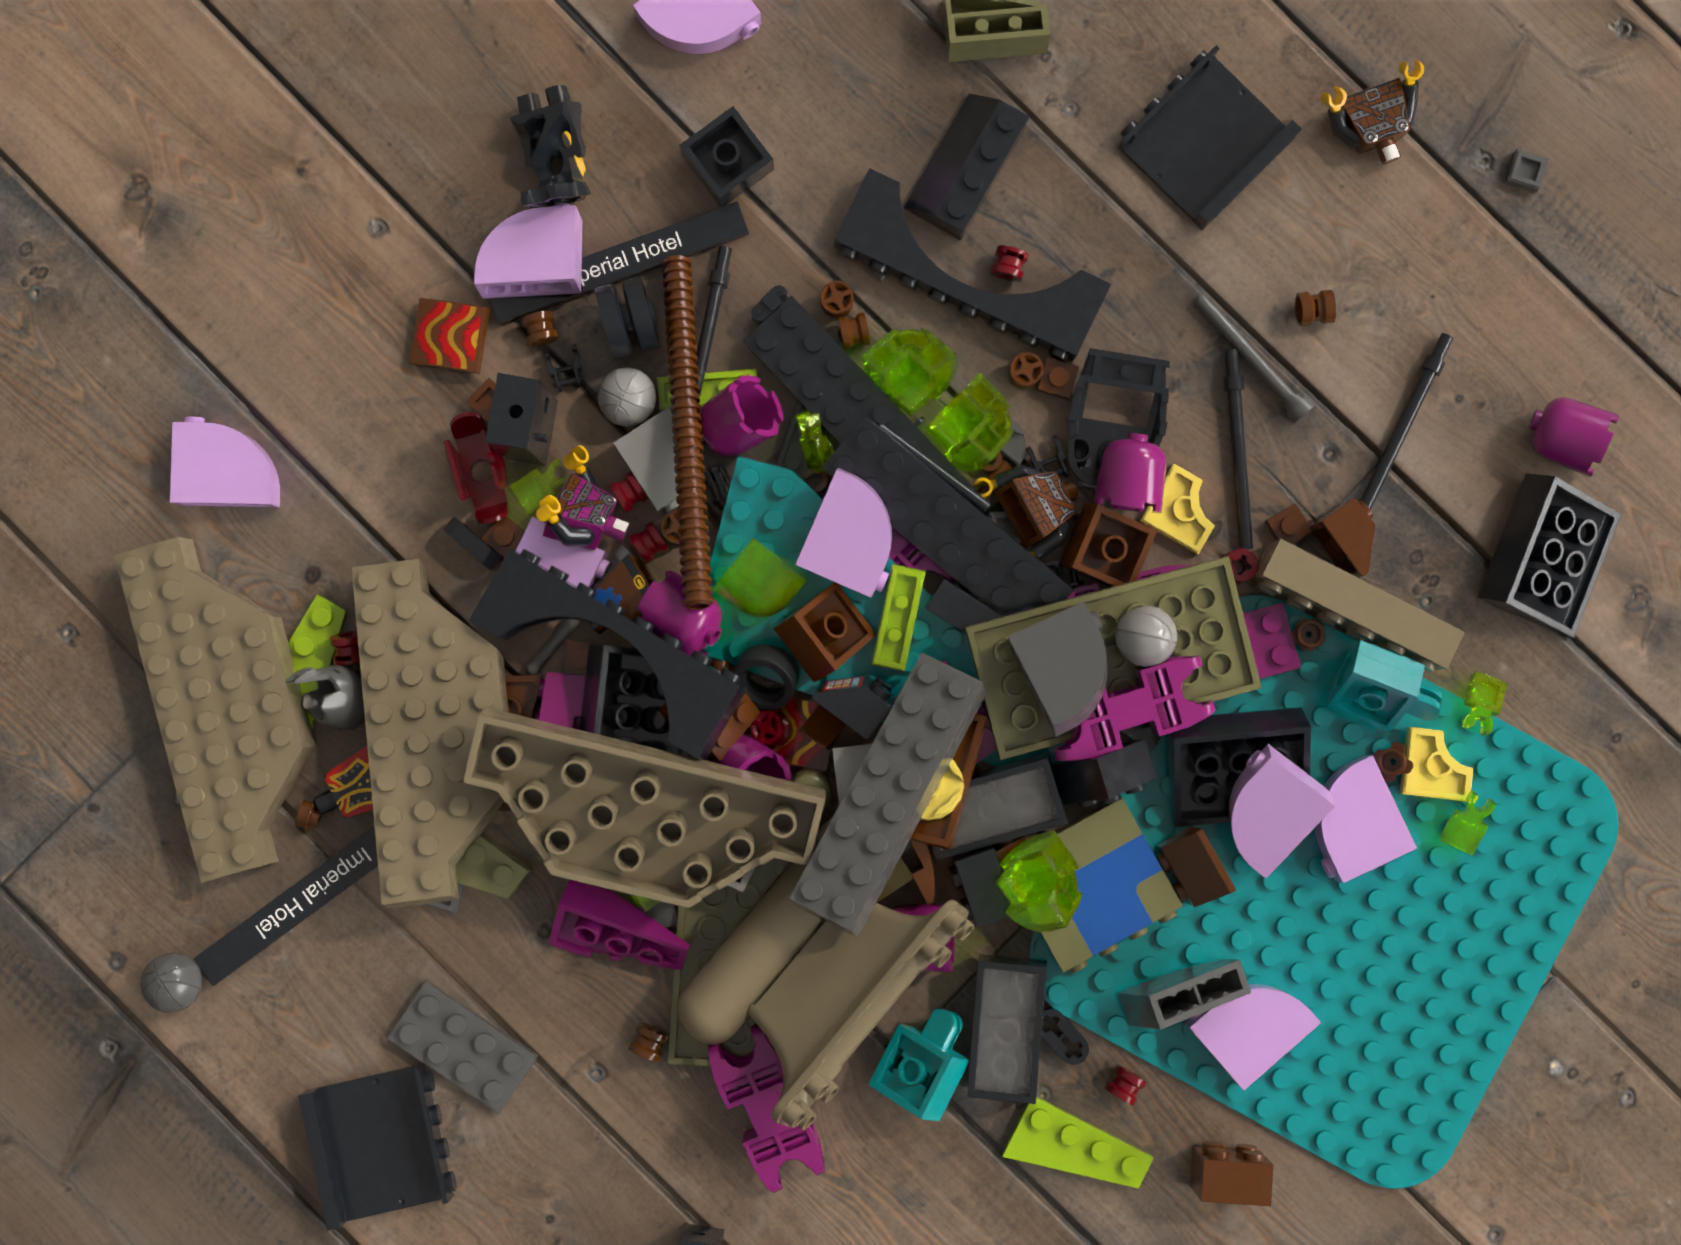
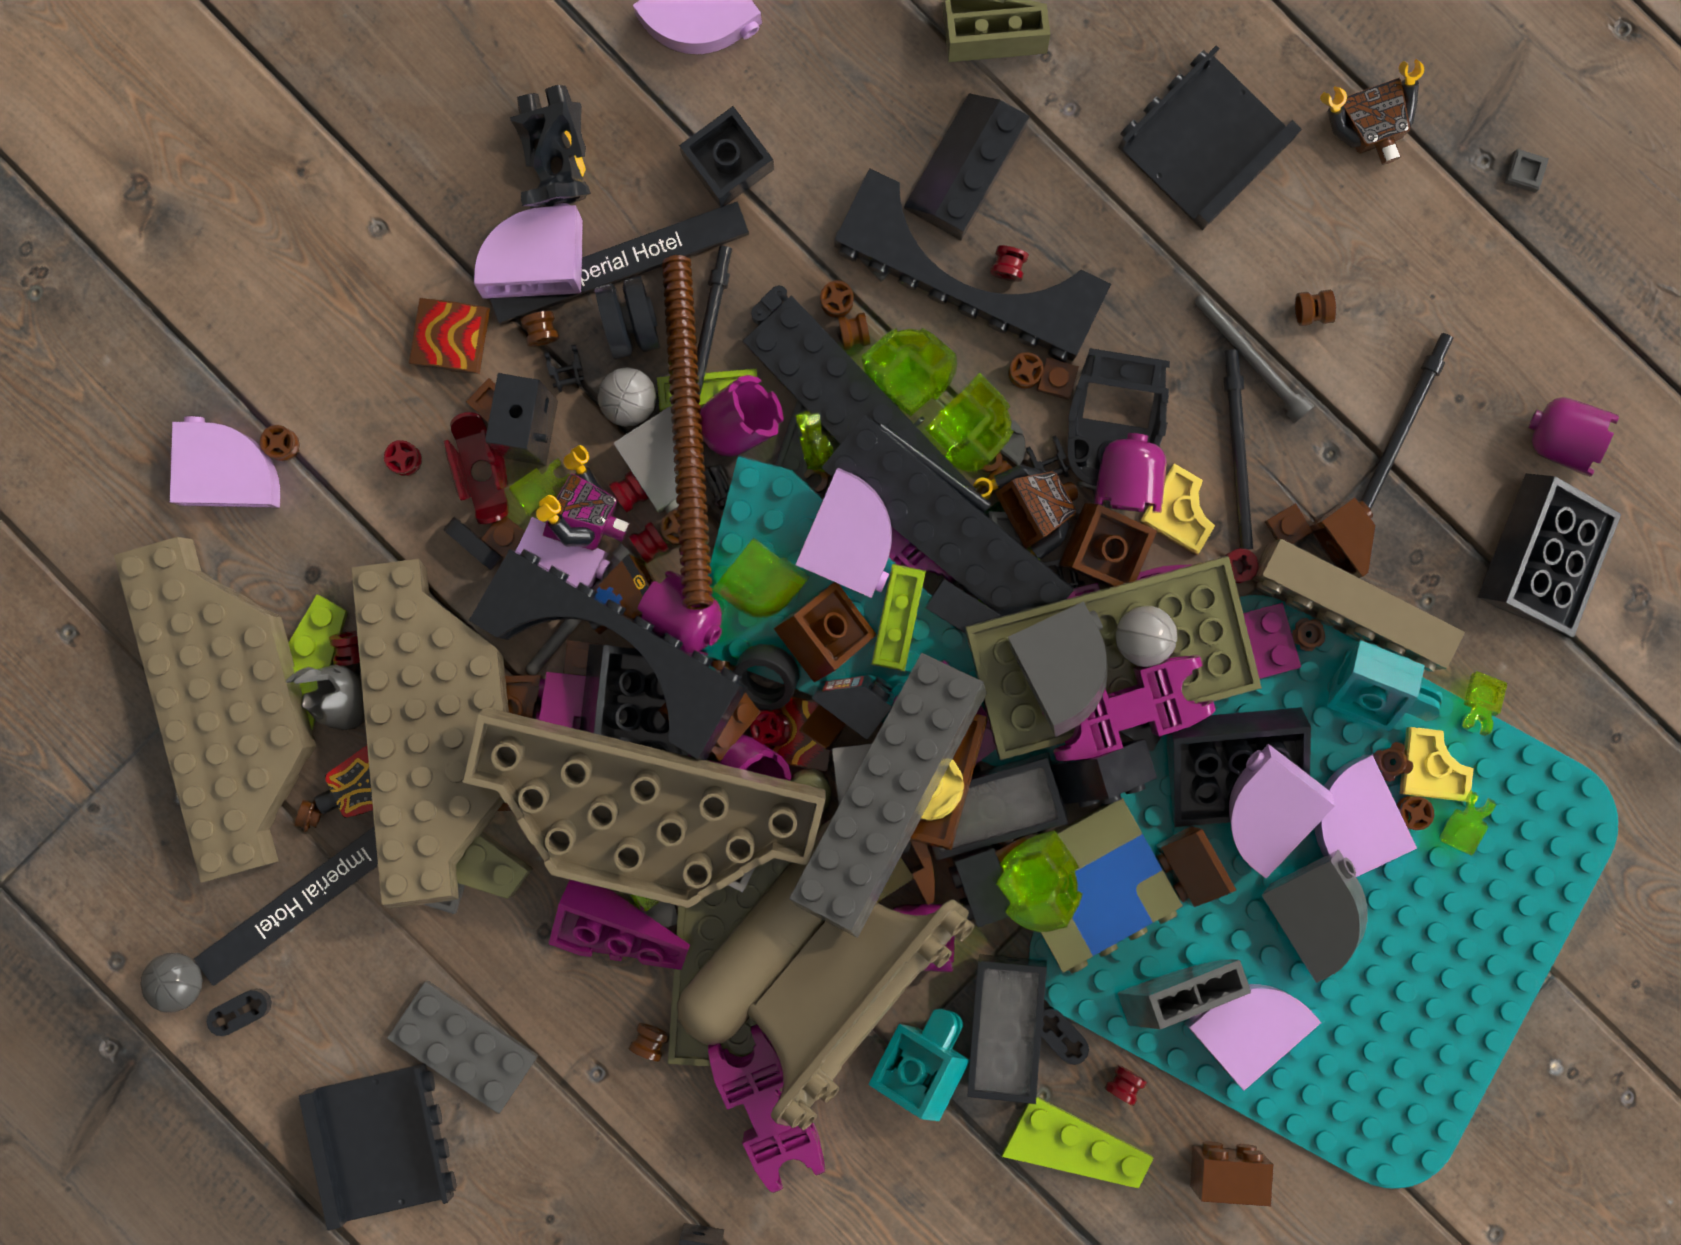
none -> black beam [207,988,272,1036]
none -> reddish brown wheel [260,425,300,461]
none -> dark red wheel [384,440,422,476]
none -> dark grey brick [1262,850,1368,983]
none -> reddish brown wheel [1396,796,1434,830]

